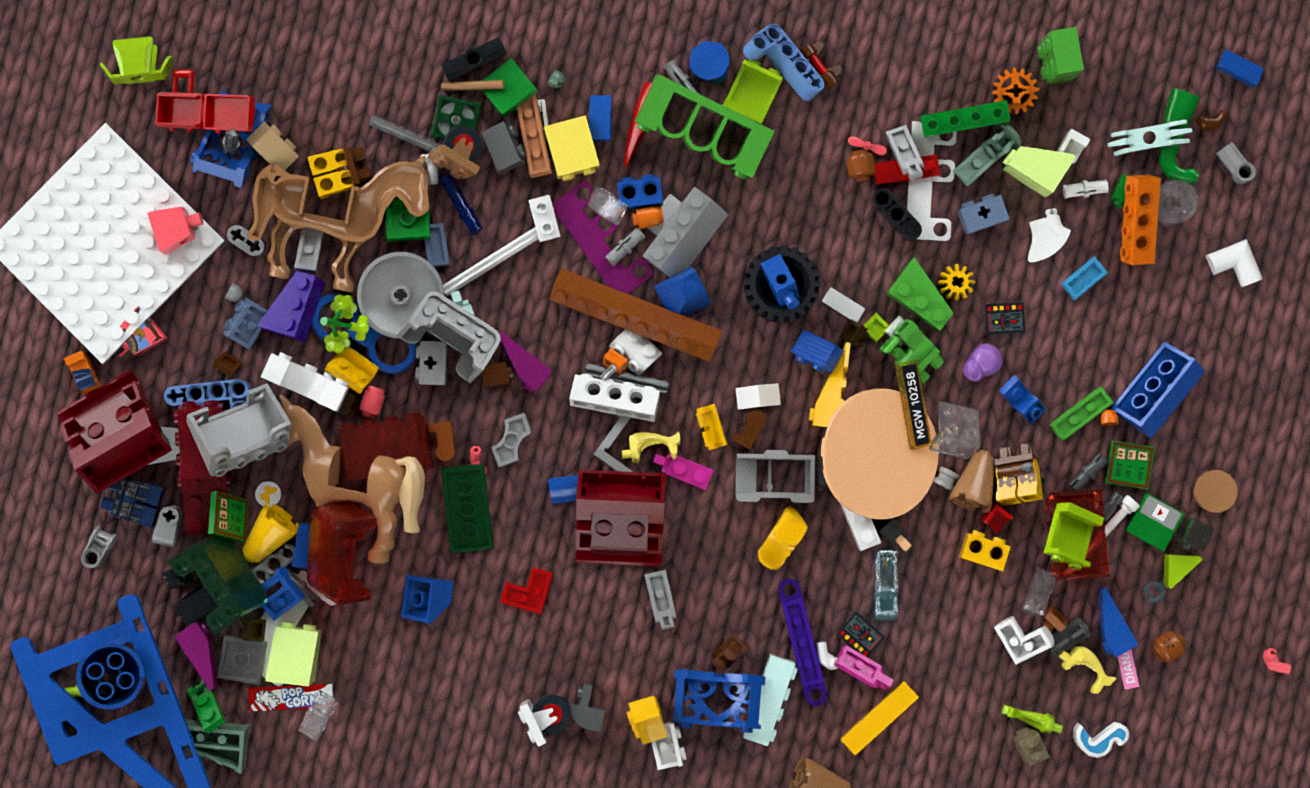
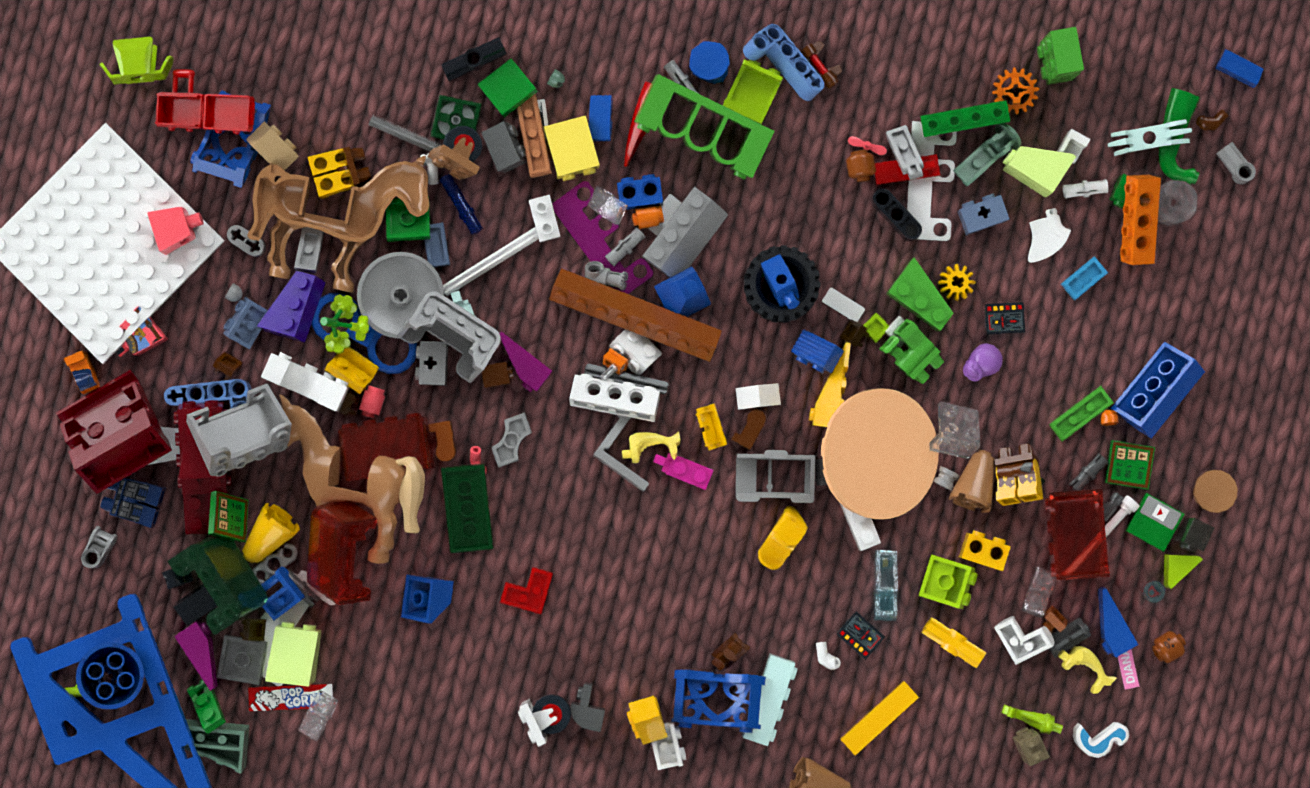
light grey piece [152,505,183,548] -> none
dark grey axle [222,129,240,157] -> none
white sticker [255,481,281,507] -> none
blue slope [292,523,314,569] -> none
medium nougat bar [441,80,505,91] -> none
blue brick [548,475,578,504] -> none
dark red panel [575,470,666,567] -> none
light grey hinge [644,570,677,630] -> none
dark purple plate [778,579,827,706] -> none
dark pink hinge [834,645,893,690] -> none
pearl dark grey piece [876,518,912,552] -> none
tile [895,360,932,450] -> none
red panel [980,503,1014,534] -> none
blue slope [999,375,1046,425] -> none
lime panel [1044,503,1104,570] -> none
white brick [1205,239,1263,287] -> none
coral arm [1263,648,1291,675] -> none
none -> light grey connector [585,261,628,291]
none -> lime plate [919,554,978,609]
none -> yellow piece [921,617,986,668]

